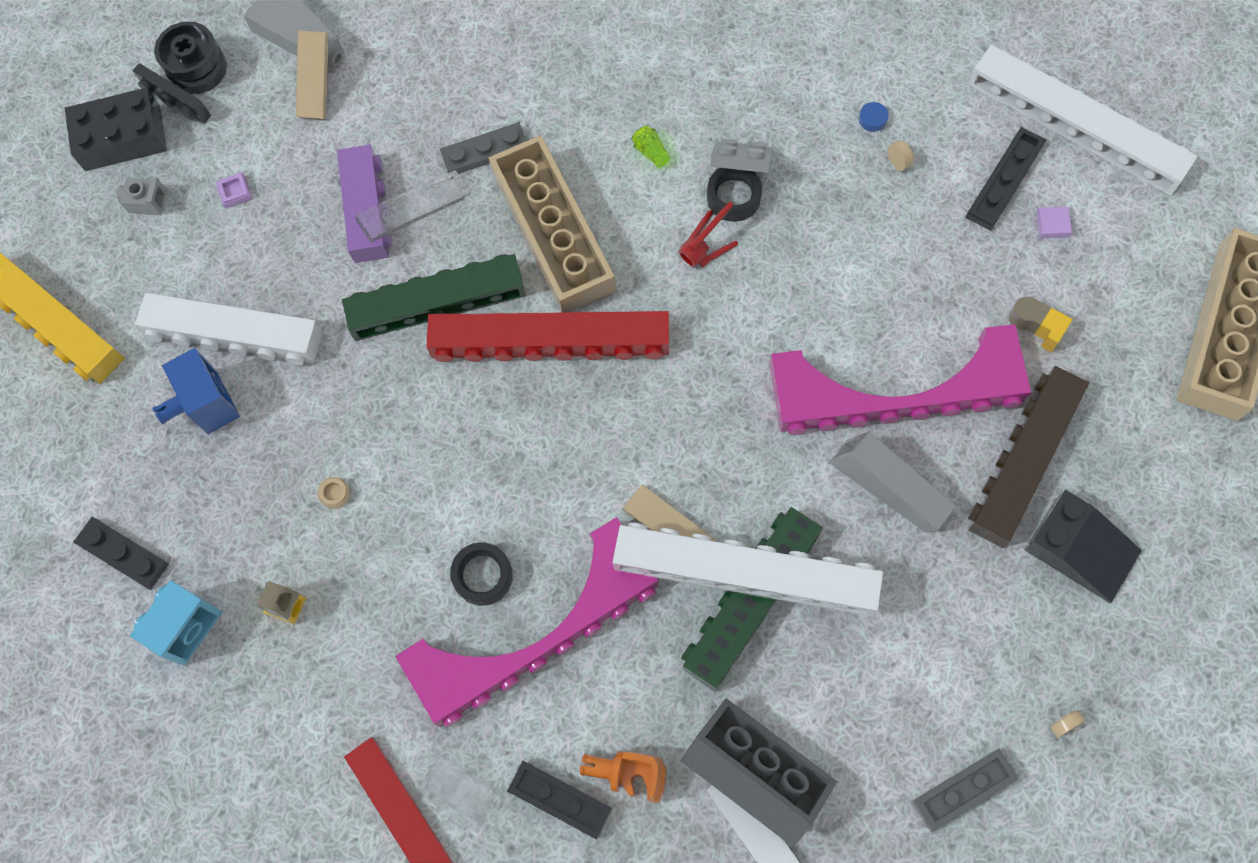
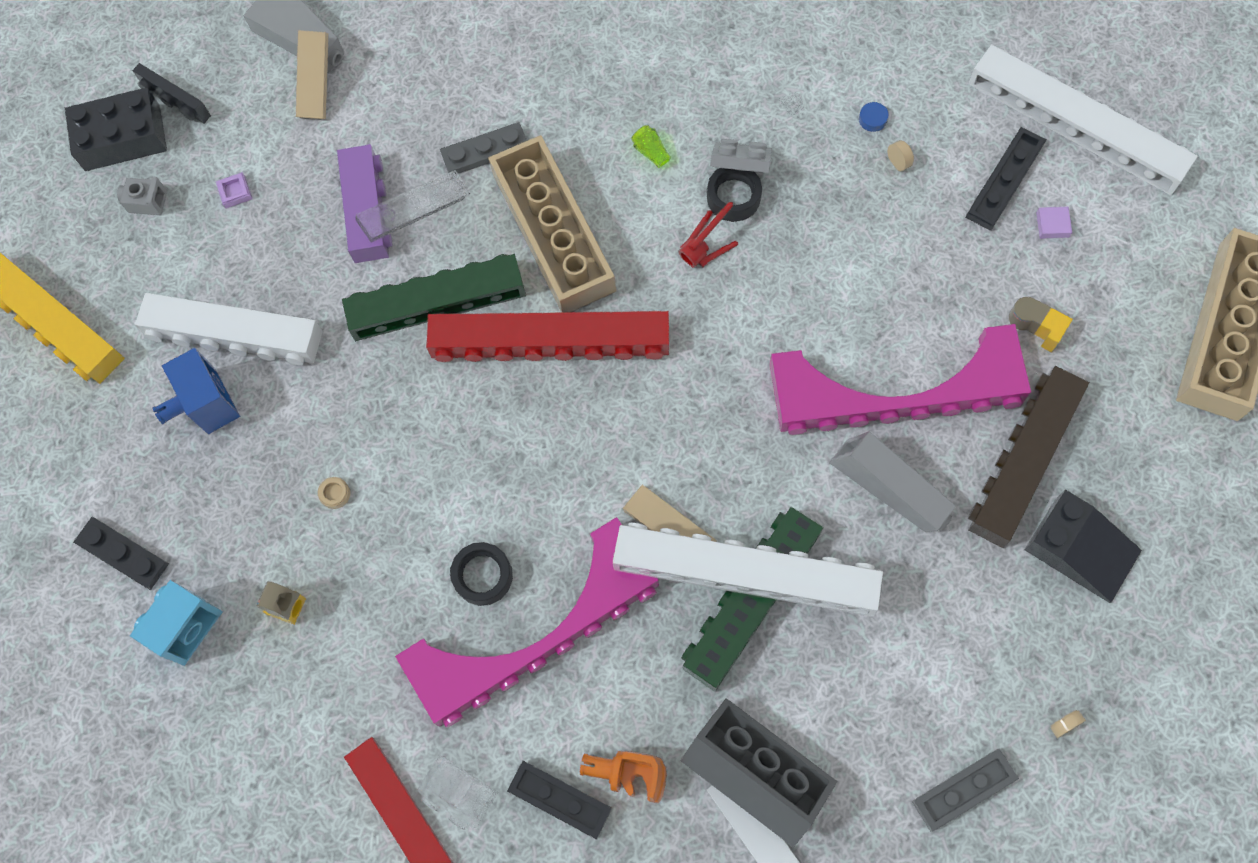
black wheel [154,21,227,94] -> none

